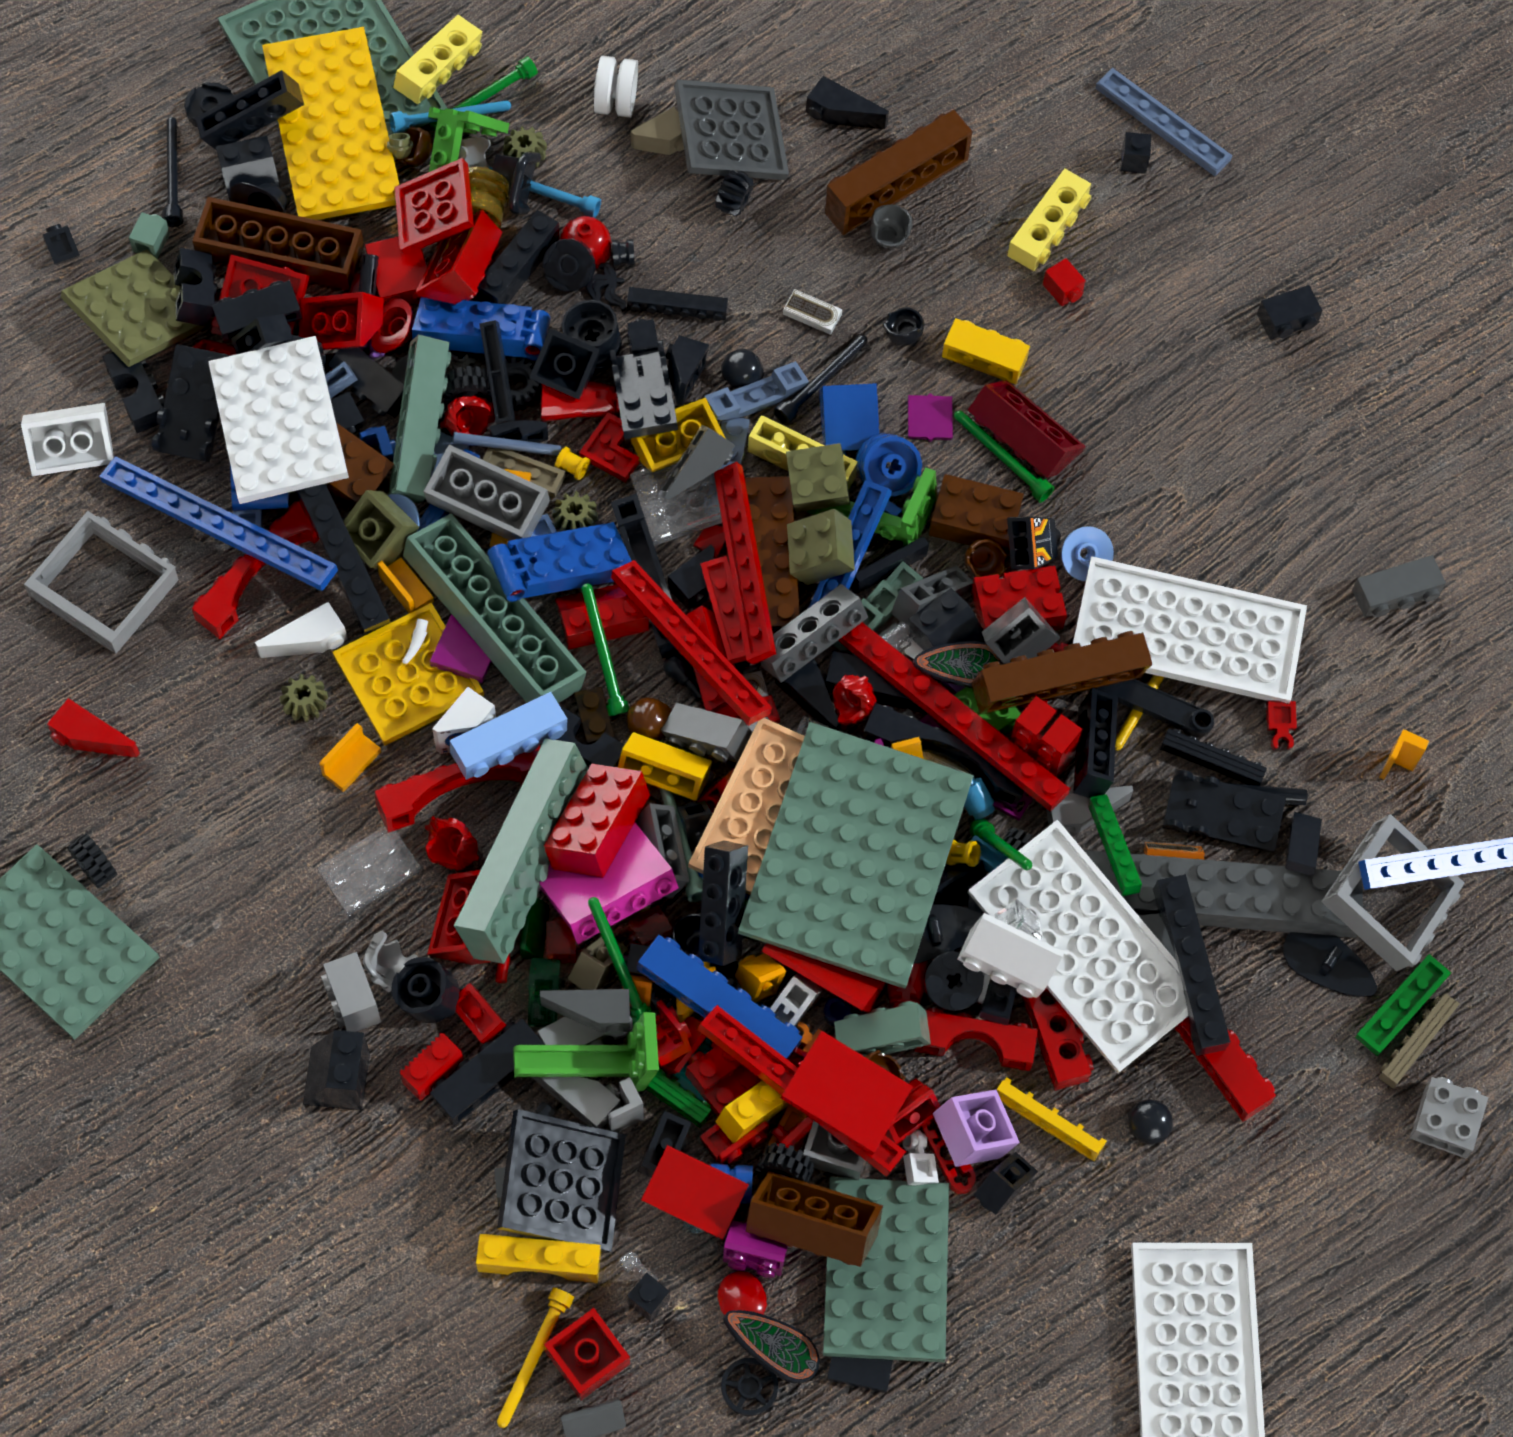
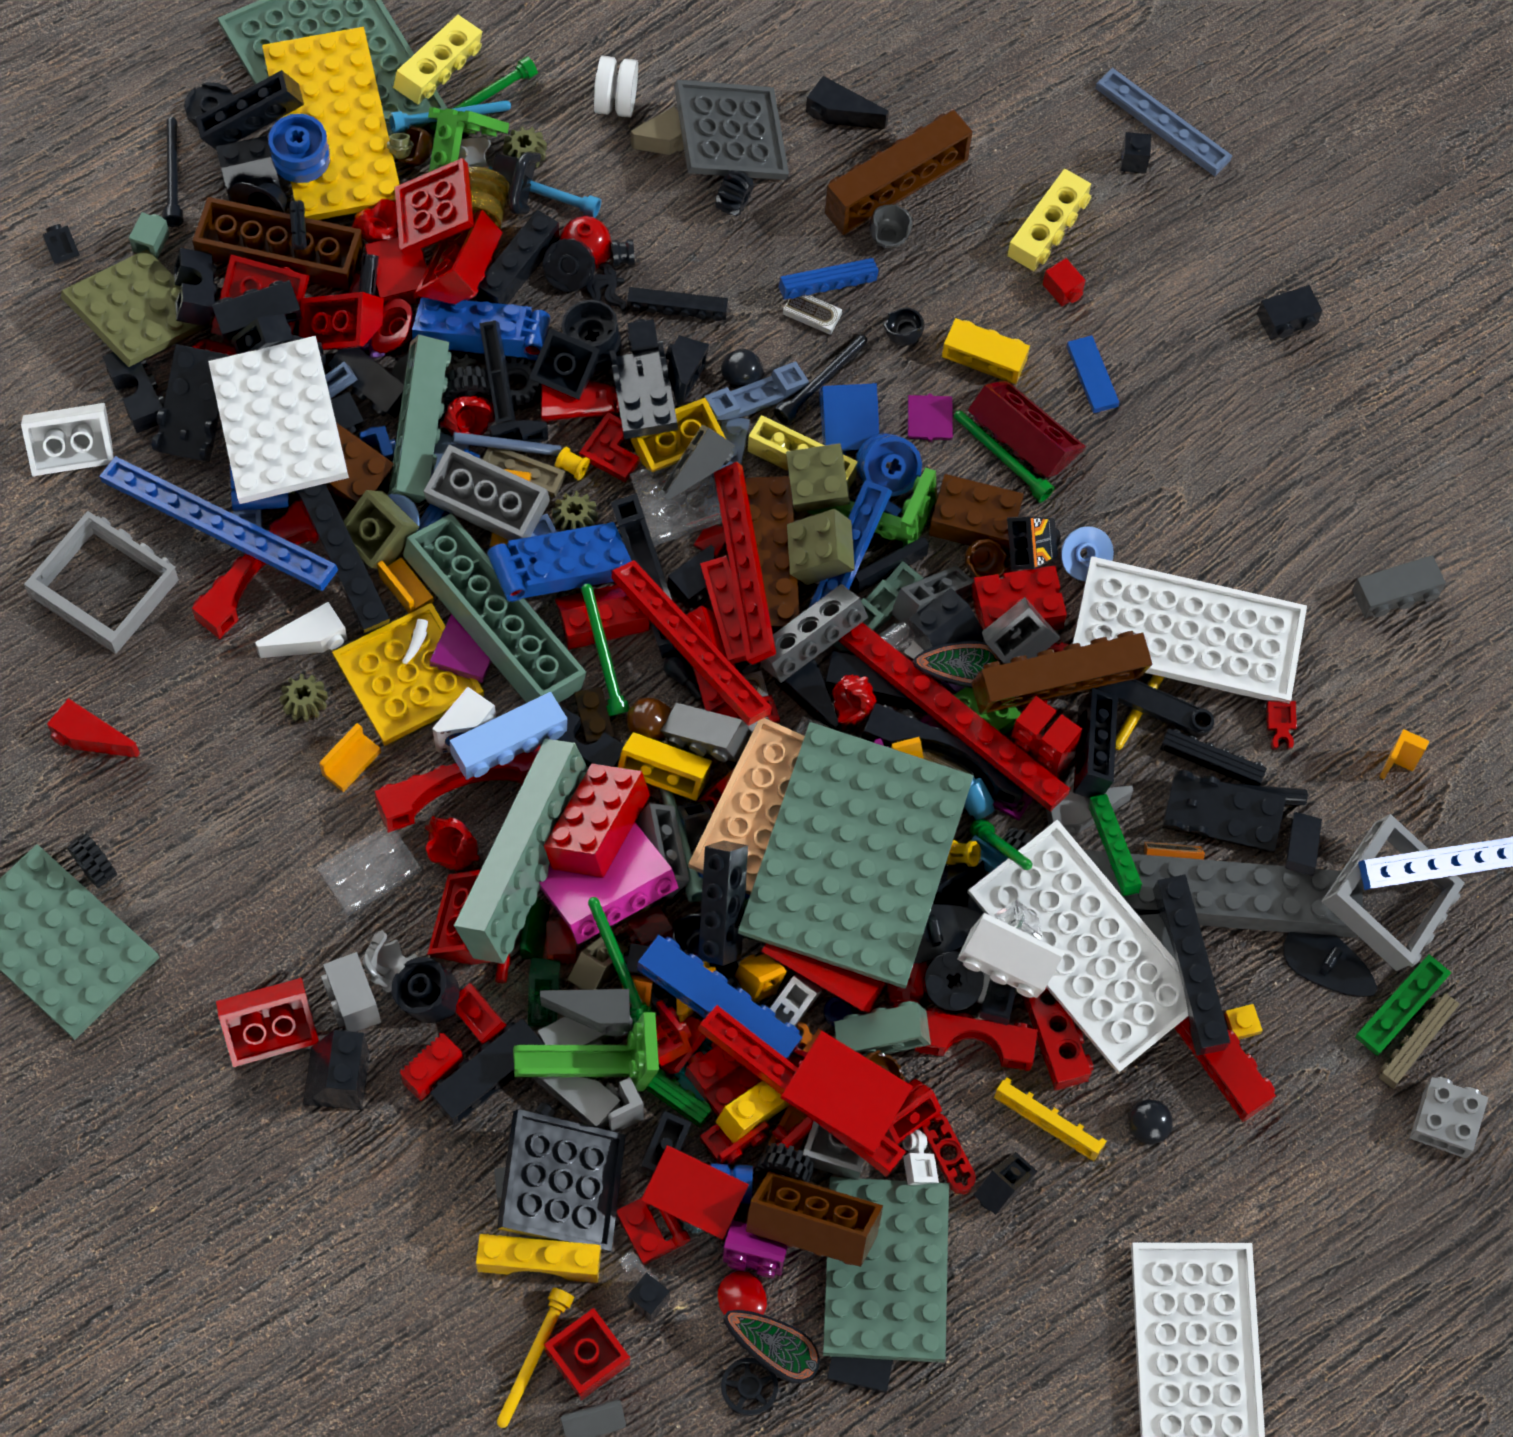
lavender brick [933,1090,1020,1167] -> none
none -> red slope [216,978,319,1067]
none -> blue wheel [269,114,330,183]
none -> black axle [290,200,307,250]
none -> red hair [352,198,399,243]
none -> red plate [616,1198,691,1266]
none -> blue piece [779,258,878,300]
none -> blue tile [1066,335,1119,413]
none -> yellow plate [1224,1004,1263,1040]

